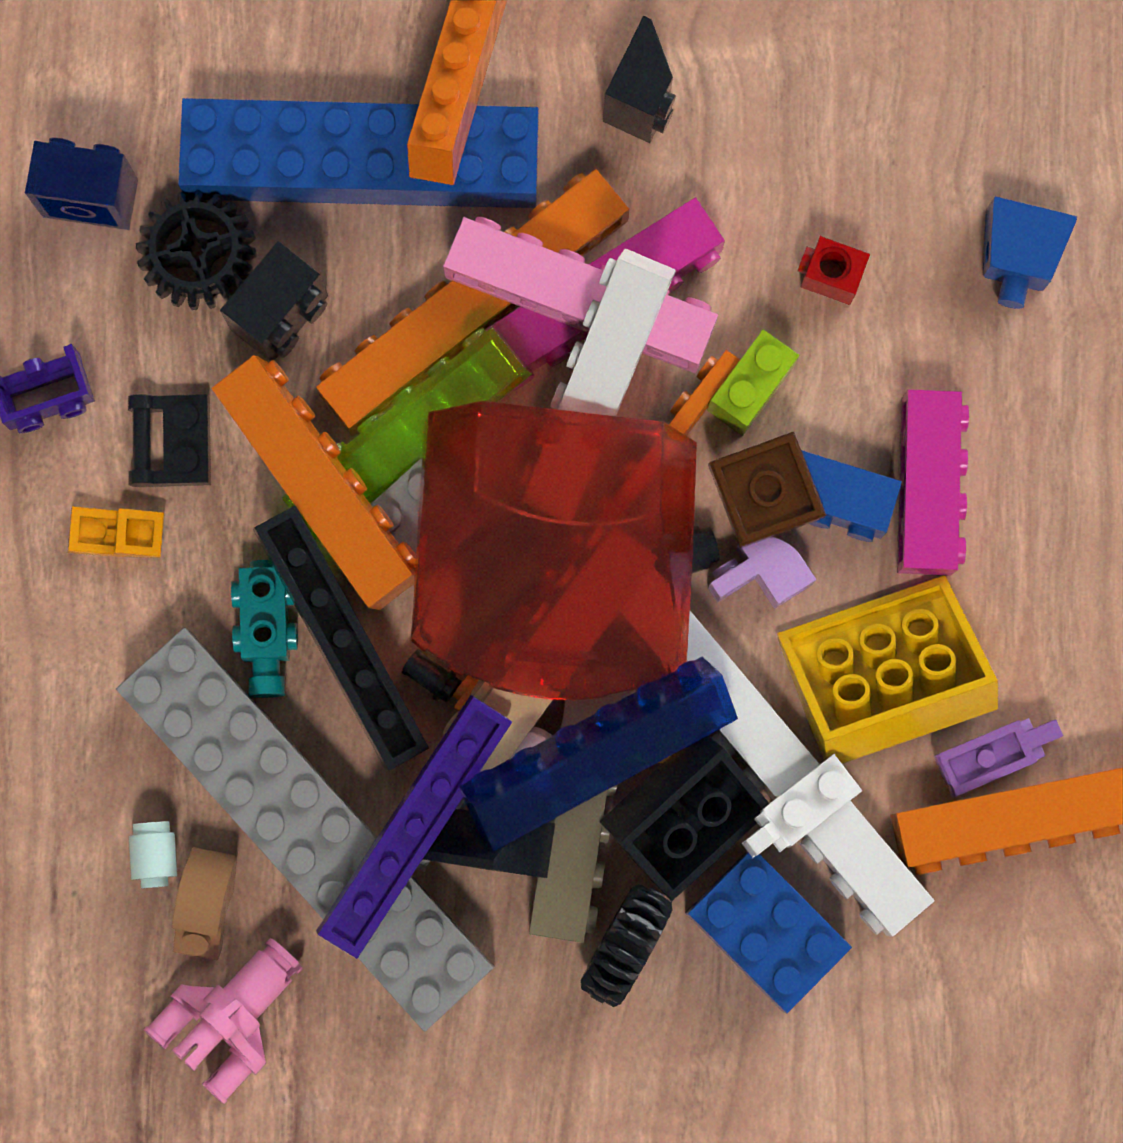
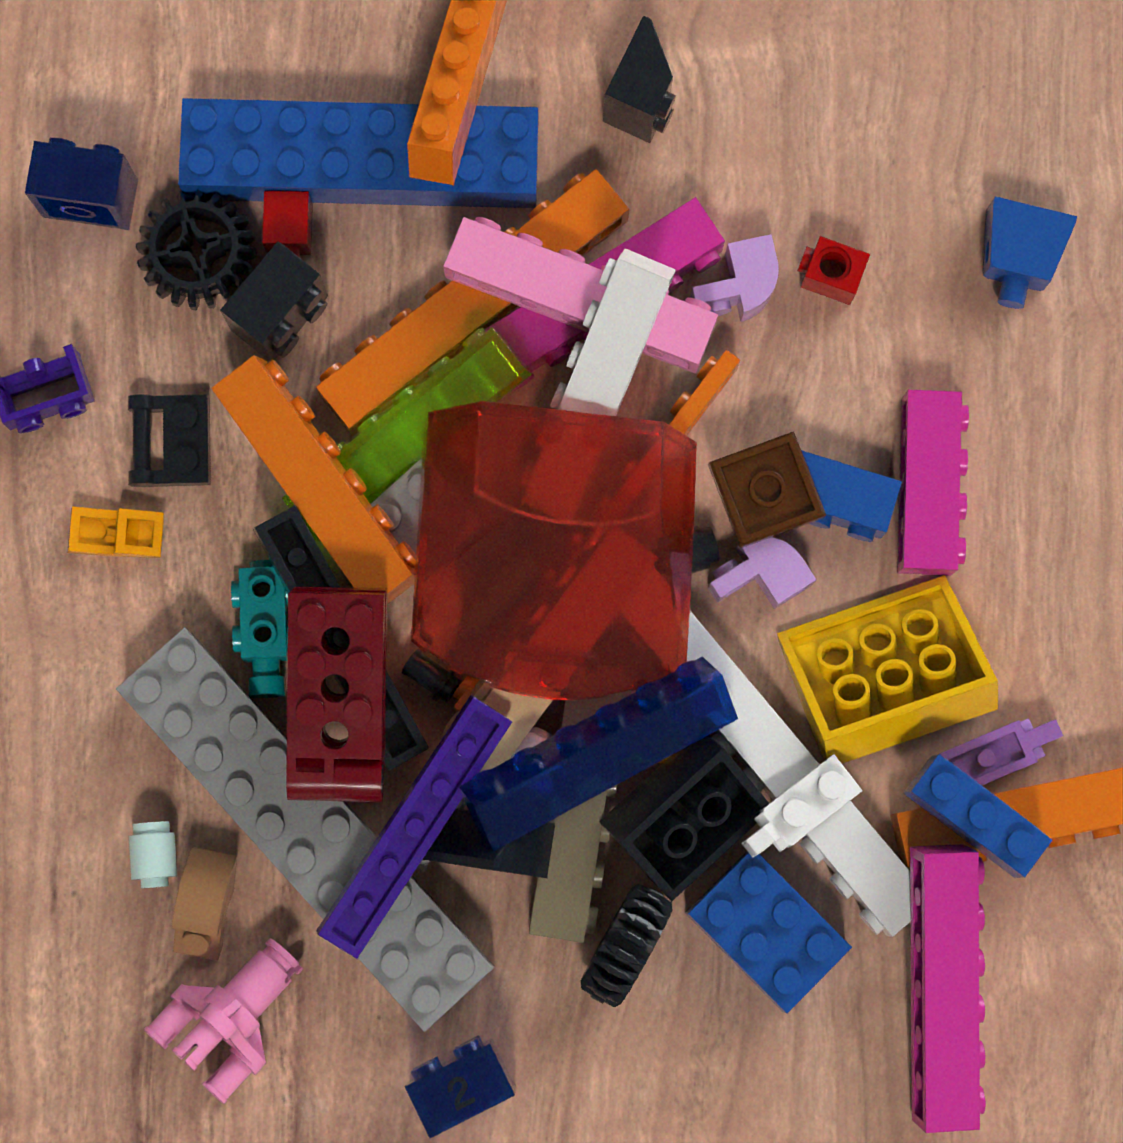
lime brick [707,329,800,436] -> none
none -> red brick [262,191,313,258]
none -> dark red hinge [286,587,387,802]
none -> clear blue brick [405,1035,516,1138]
none -> lavender brick [690,234,779,322]
none -> blue brick [903,754,1052,878]
none -> dark pink brick [910,844,986,1133]

